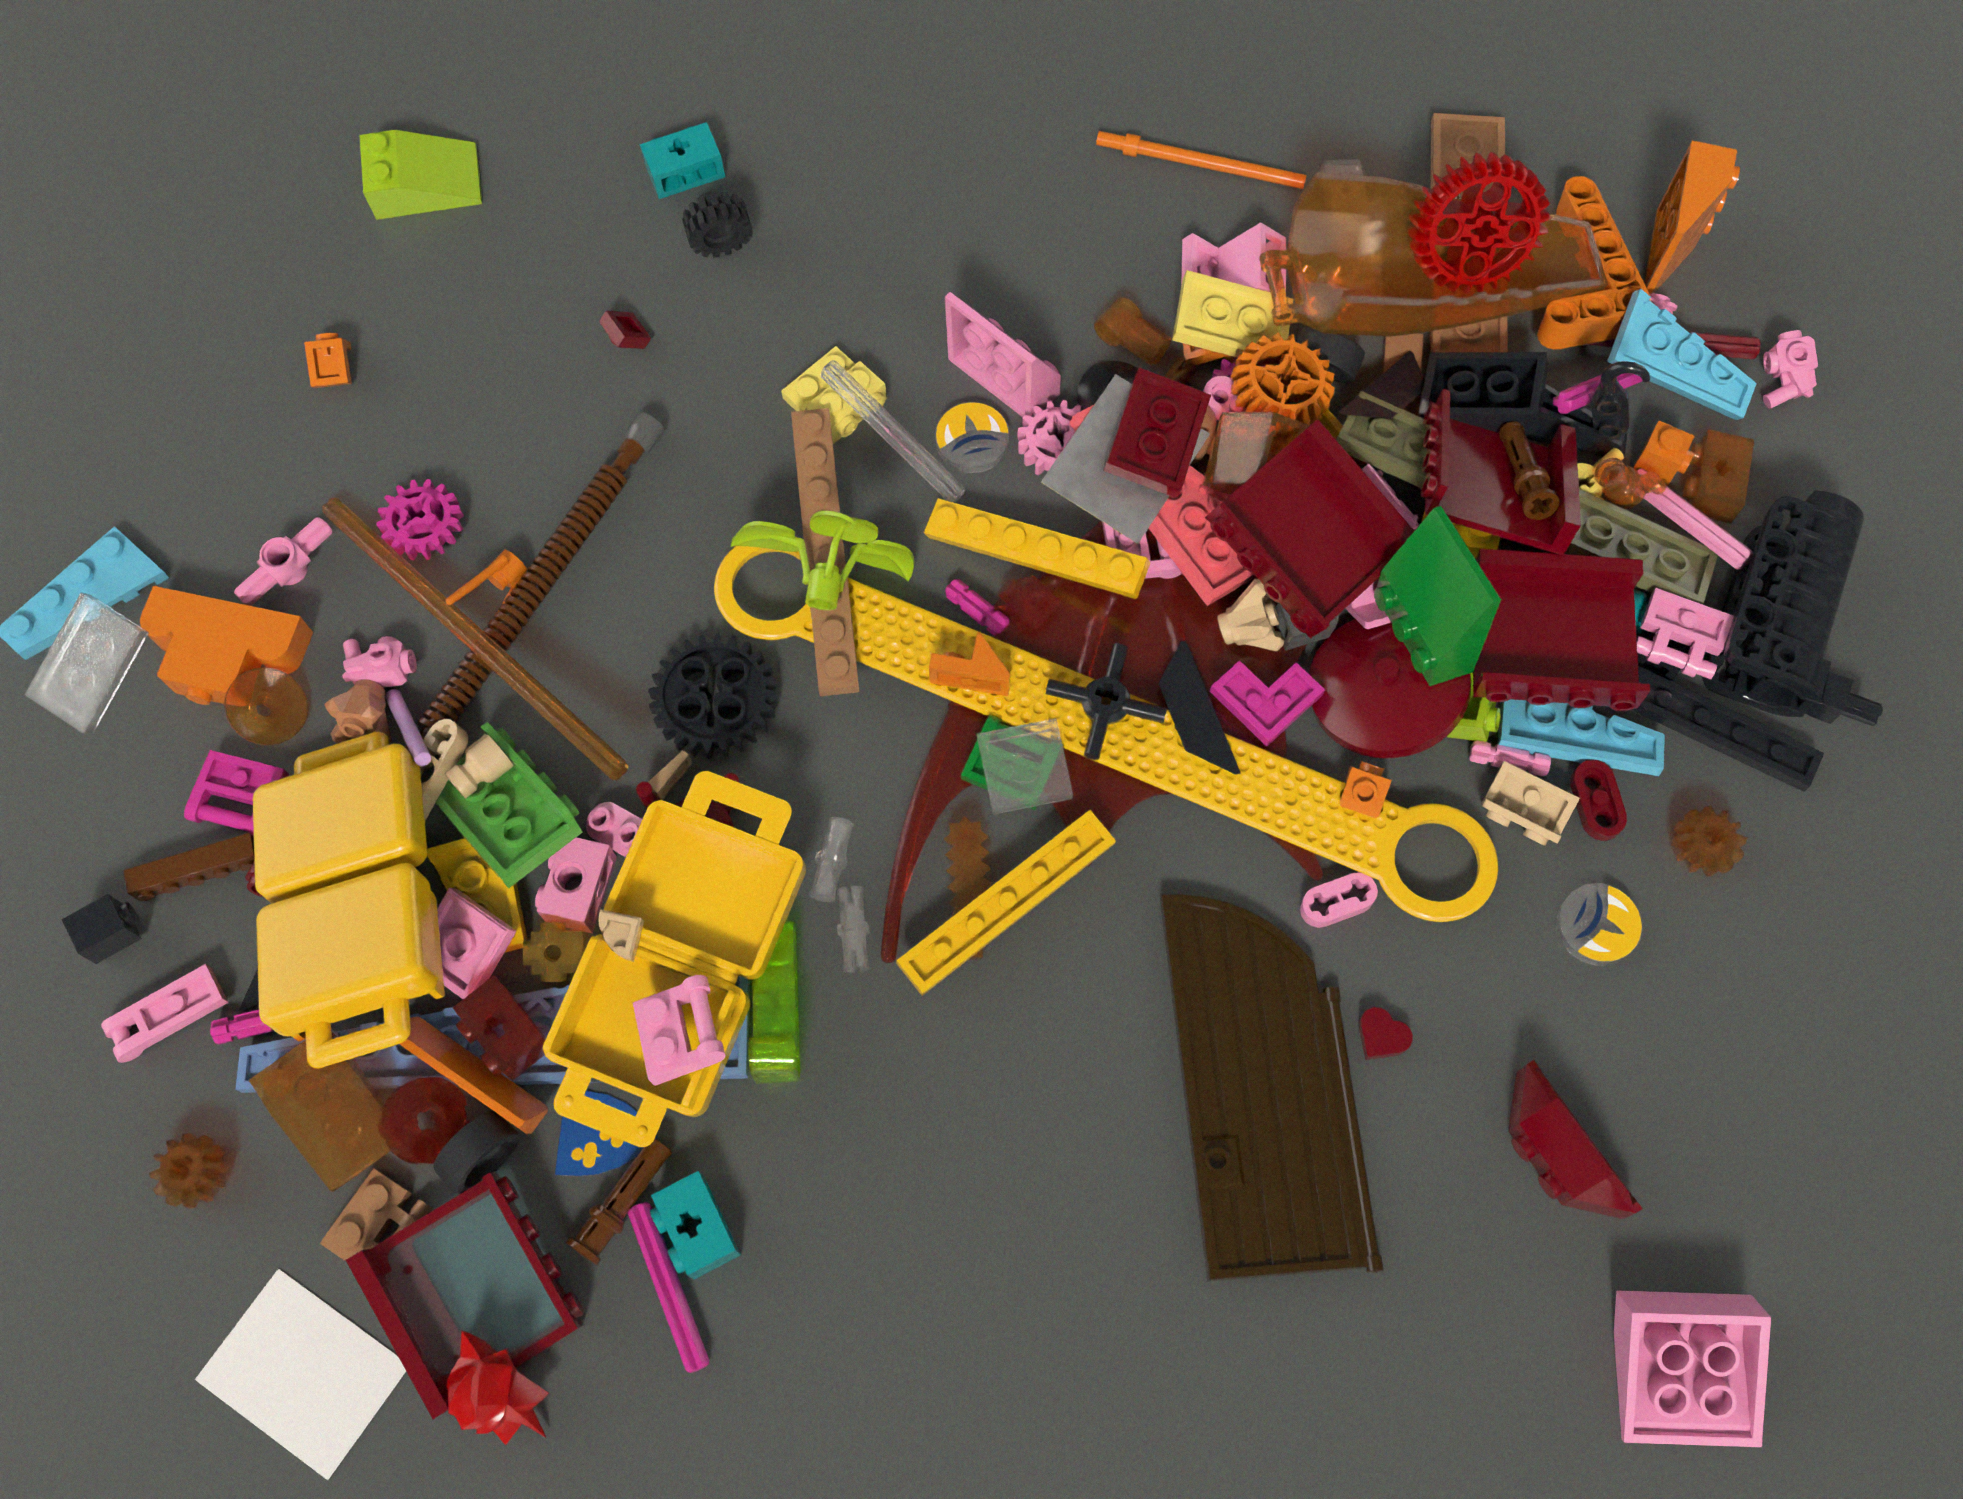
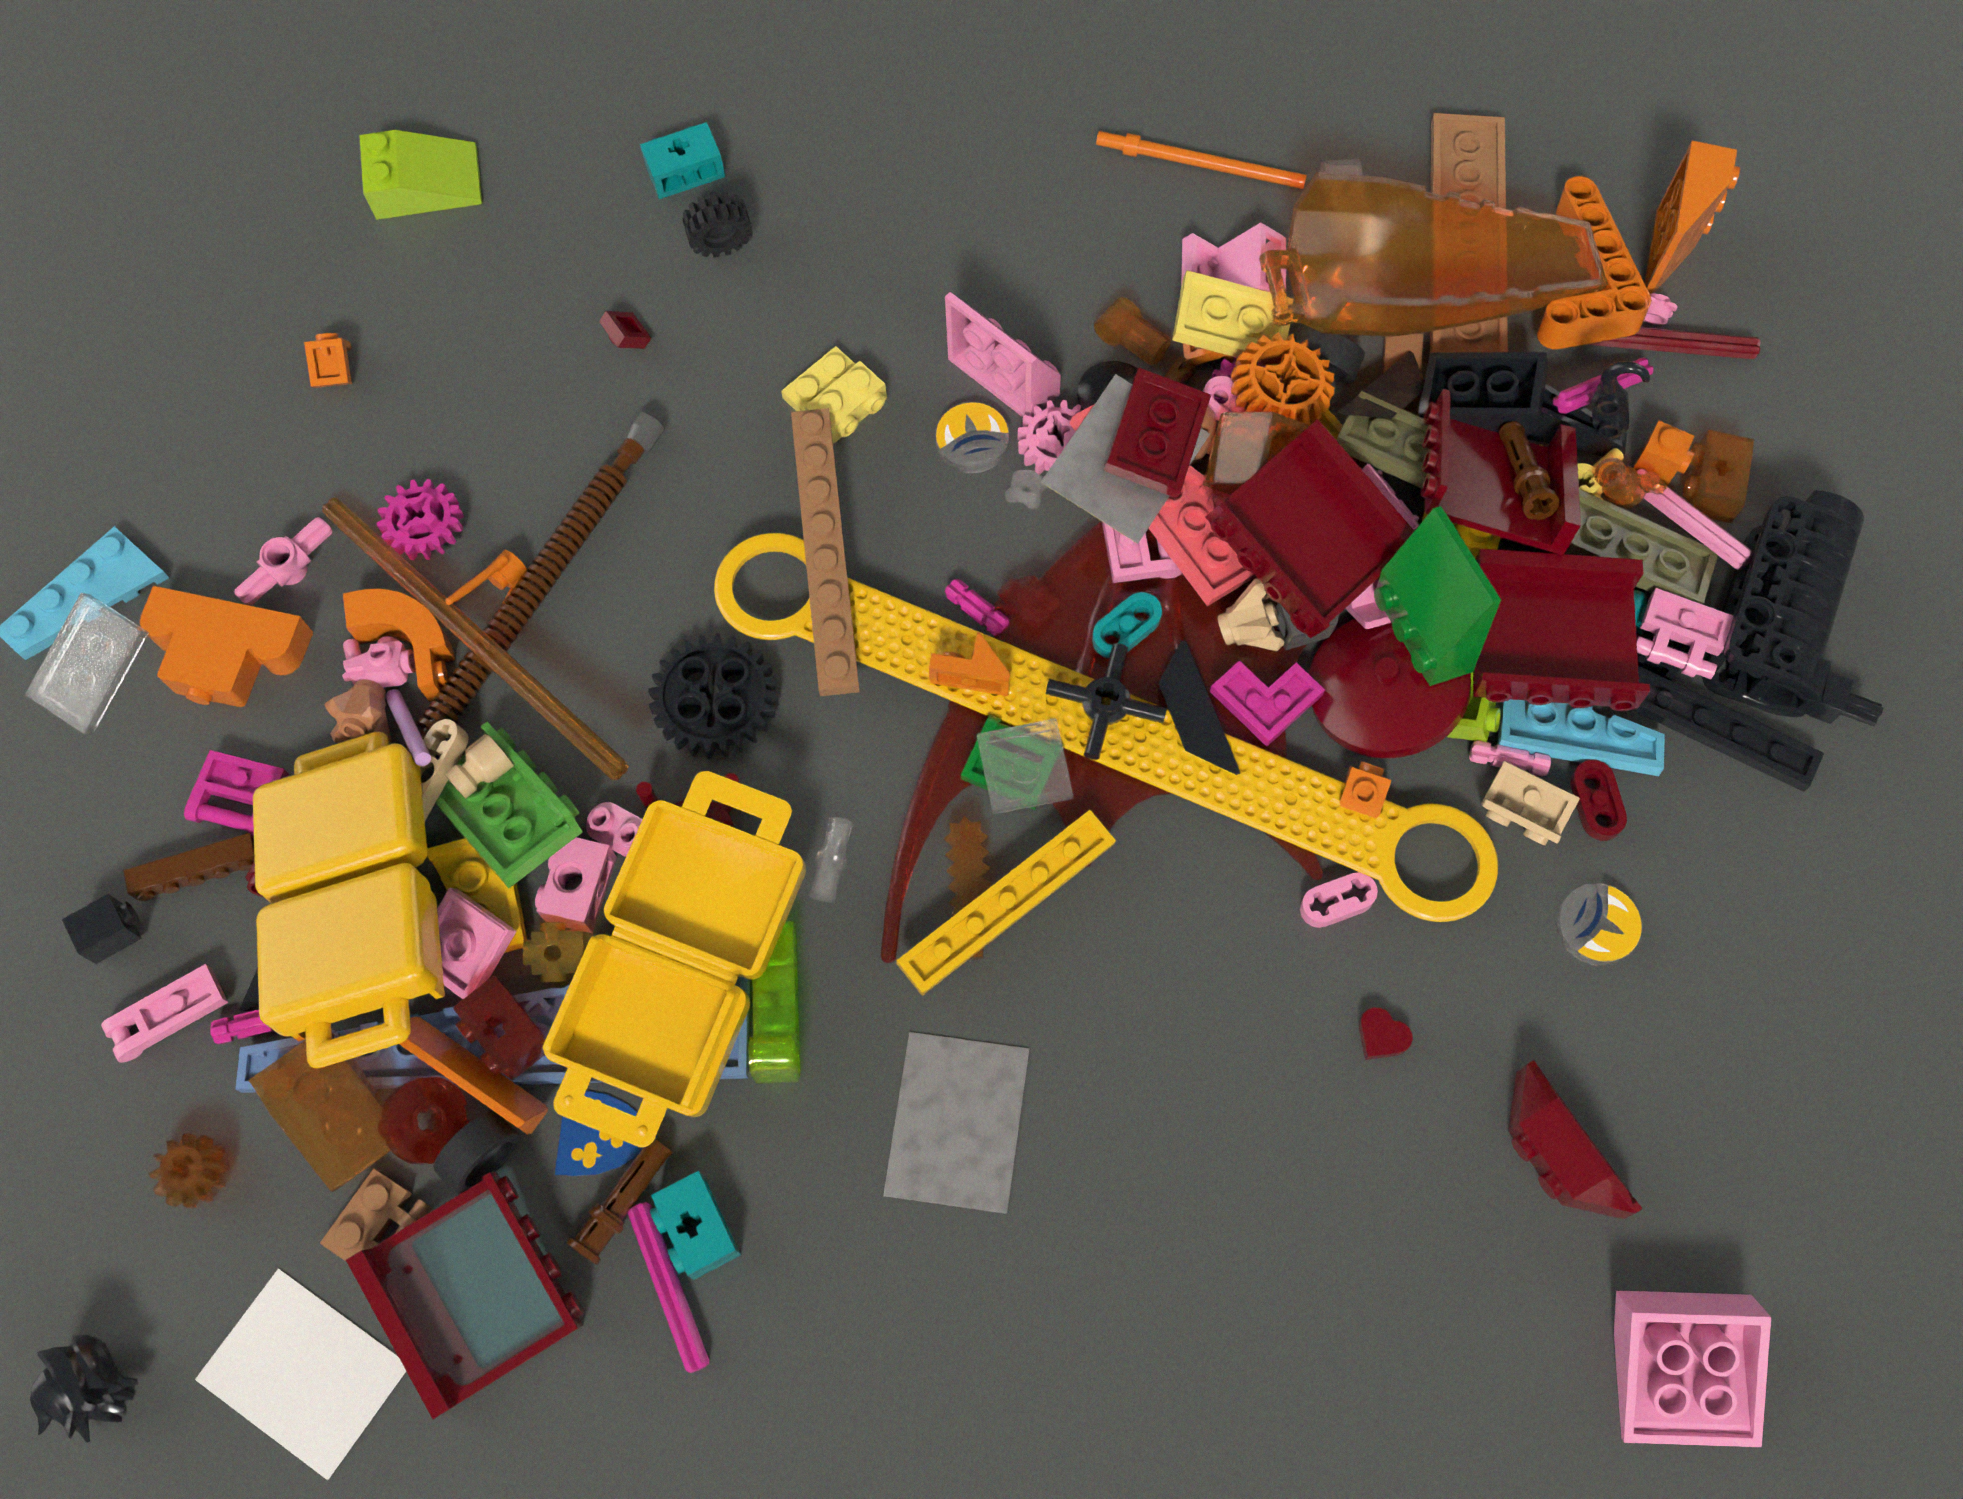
clear orange dish [224,668,308,745] -> none
red hair [446,1330,549,1445] -> none
tan tile [599,909,644,962] -> none
bright pink plate [633,975,726,1086] -> none
tan piece [649,750,692,801] -> none
lime plant [731,510,915,610] -> none
clear axle [820,360,965,503] -> none
clear pin [837,886,870,973] -> none
yellow plate [924,498,1151,599] -> none
dark brown door [1160,894,1384,1282] -> none
red gear [1407,152,1551,294] -> none
medium azure wing [1607,289,1757,420] -> none
clear orange gear [1671,805,1748,877] -> none
bright pink piece [1763,330,1818,409] -> none
none -> black hair [30,1335,138,1443]
none -> orange arch [343,589,455,702]
none -> flat silver sticker [883,1032,1030,1214]
none -> clear plate [1005,470,1048,510]
none -> teal plate [1092,592,1162,658]

